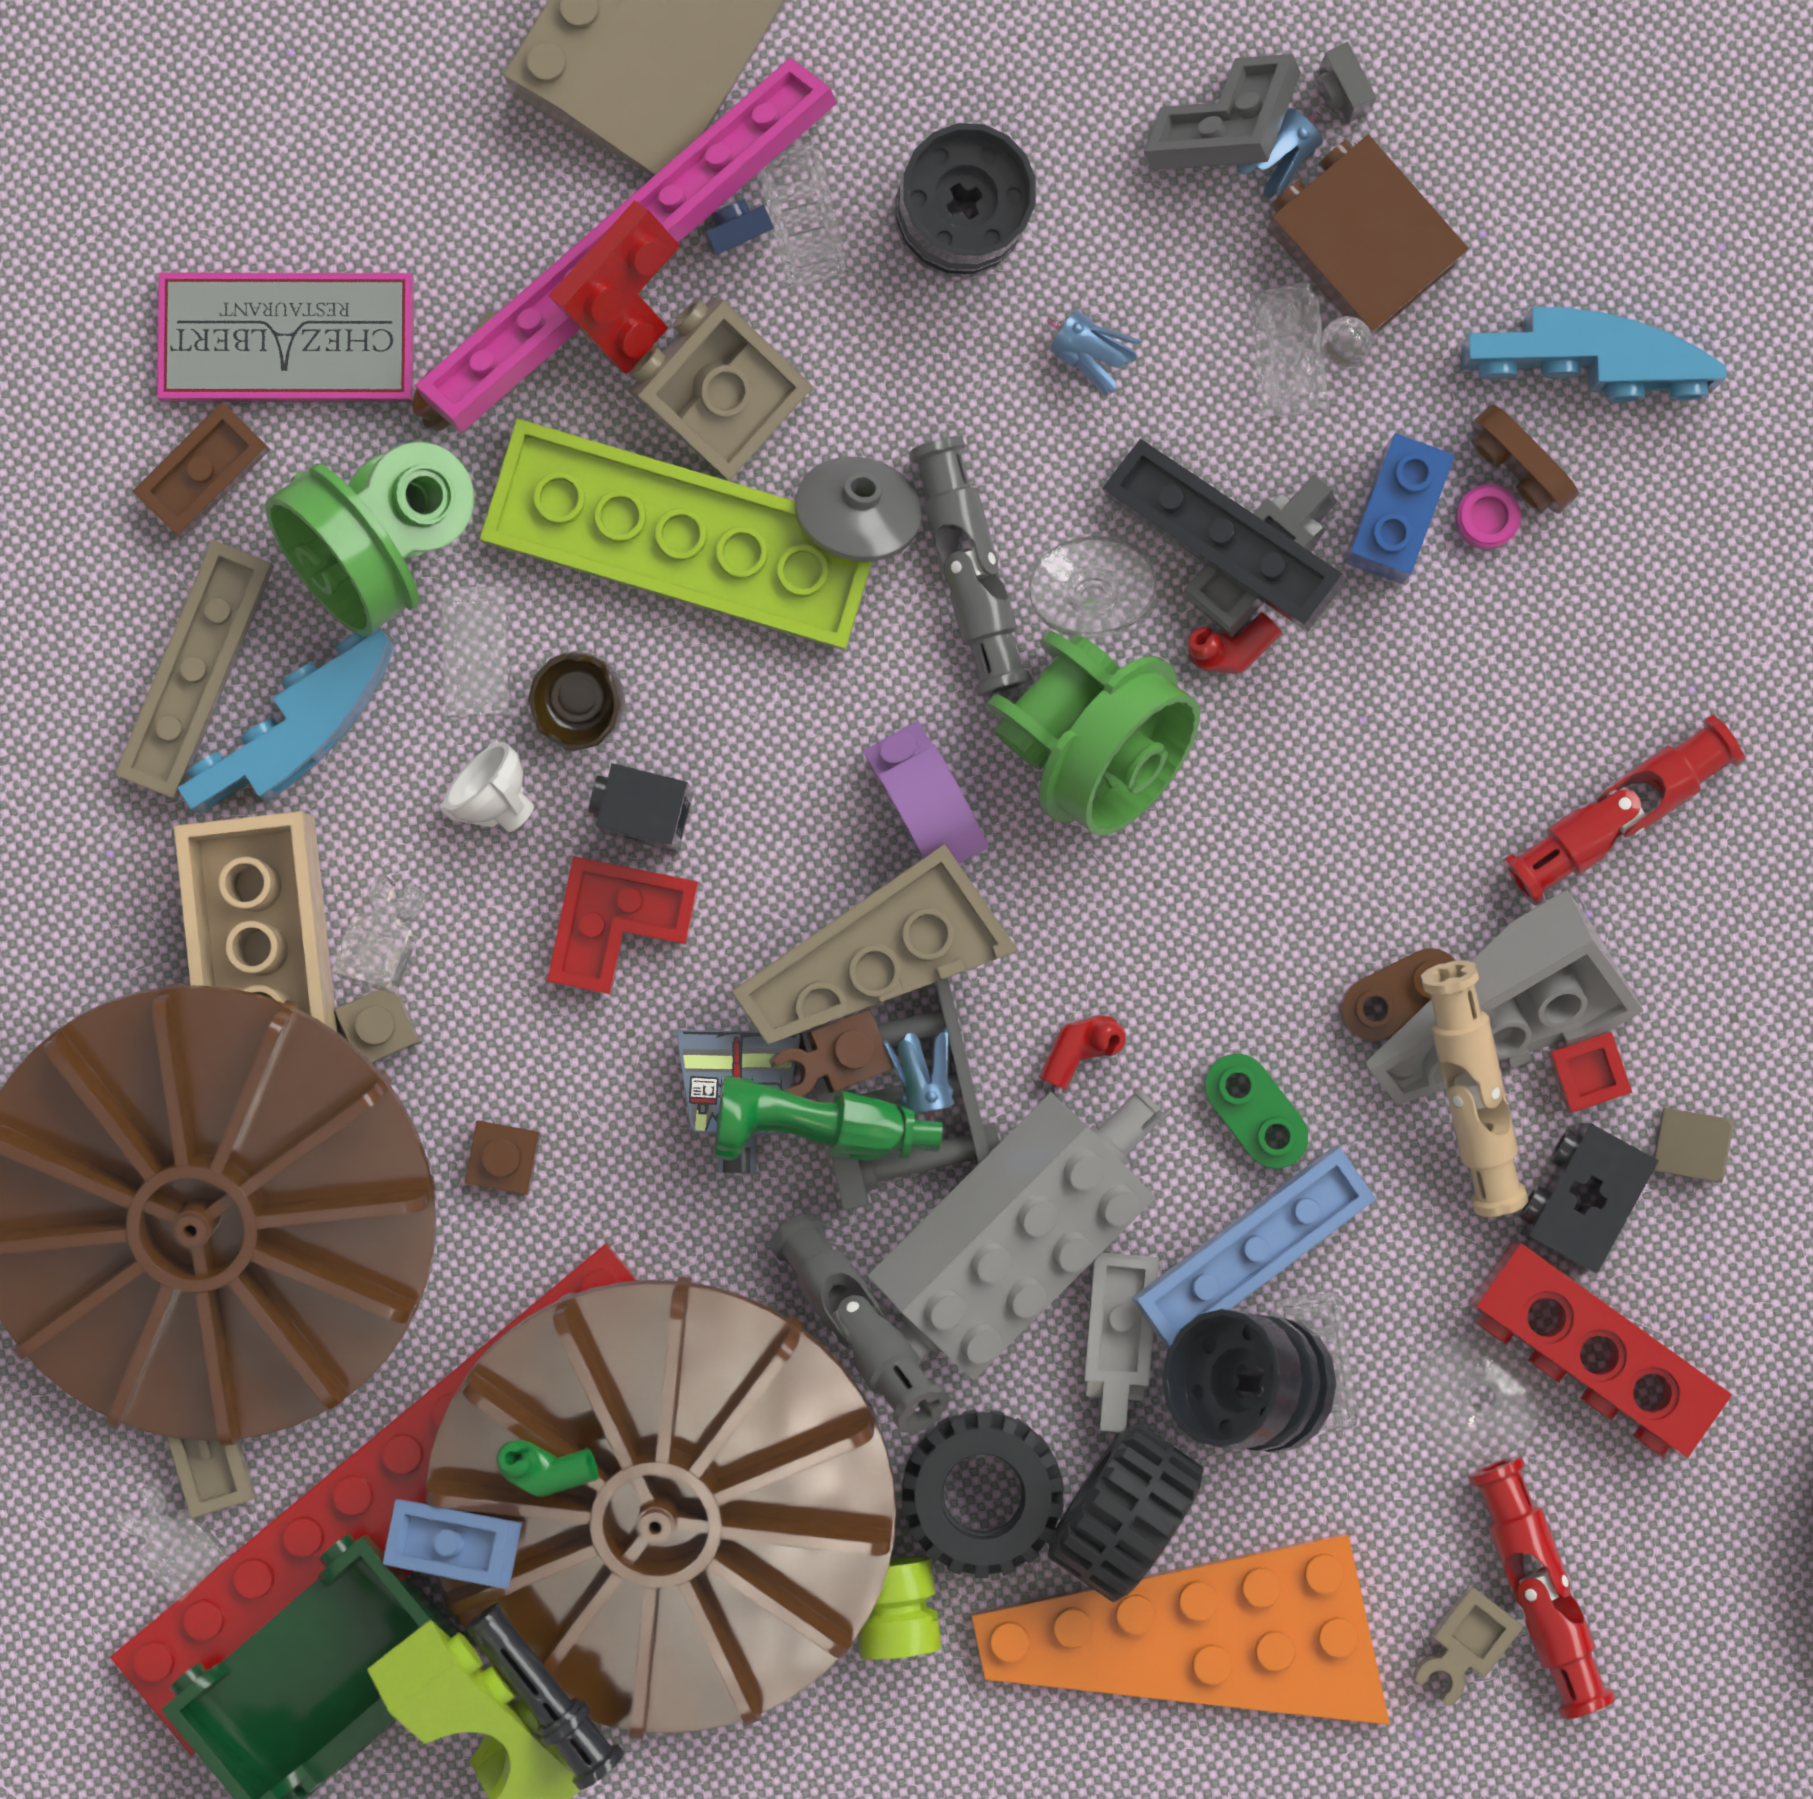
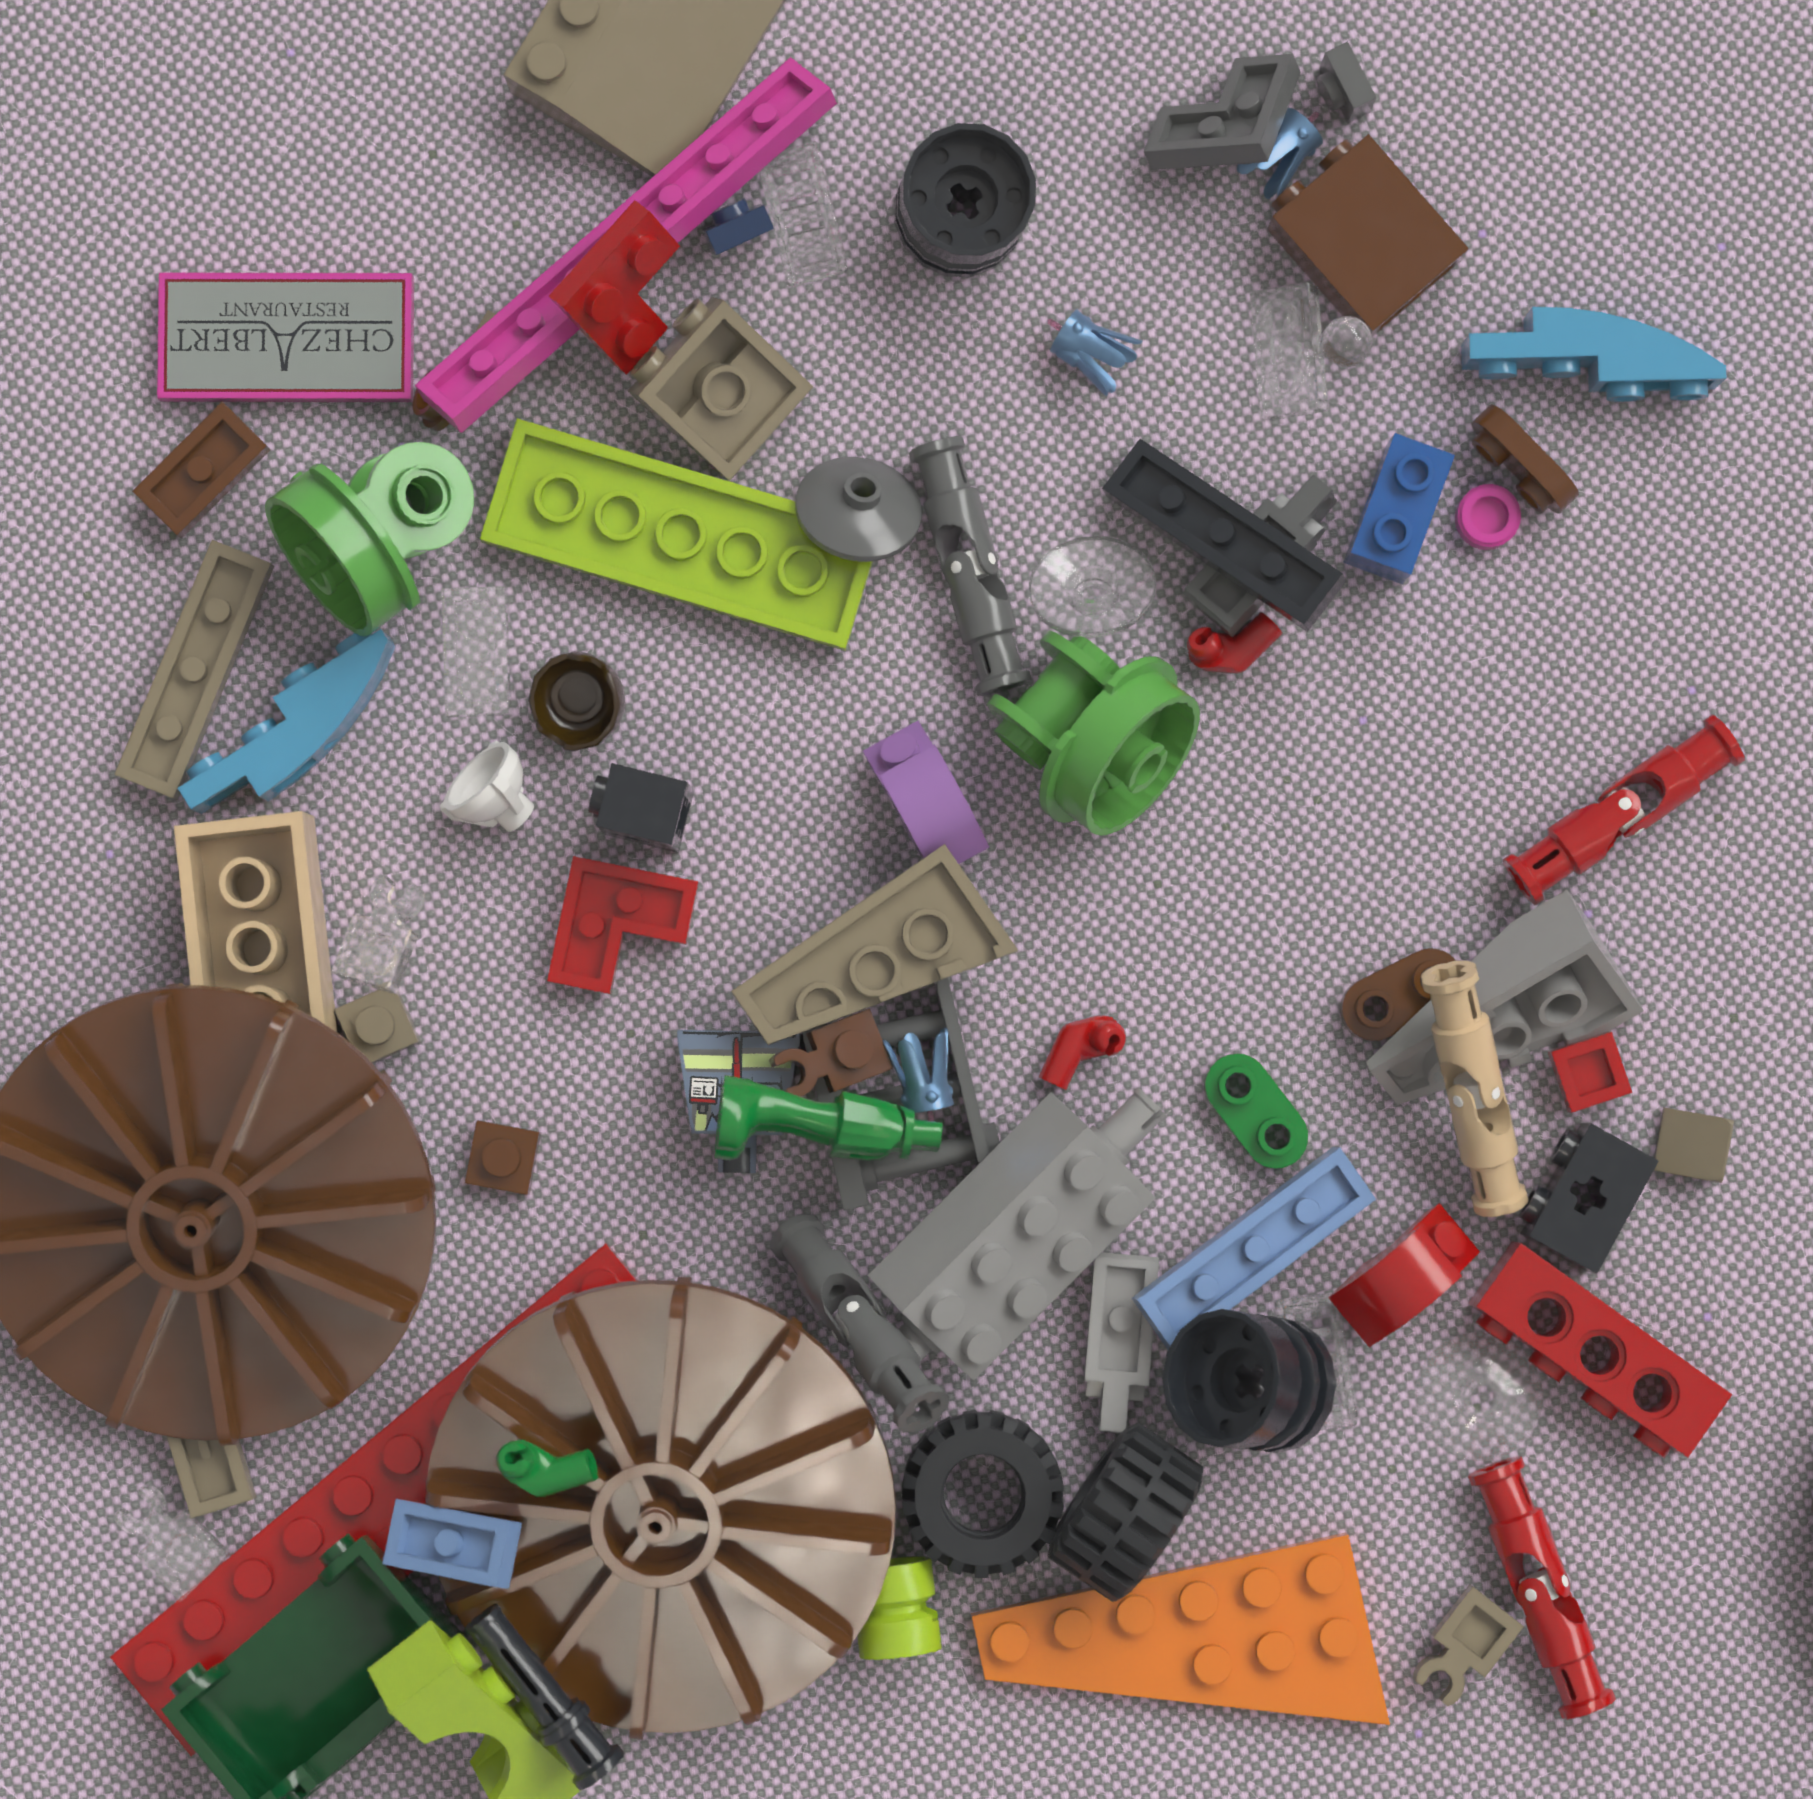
none -> red brick [1328,1203,1480,1347]

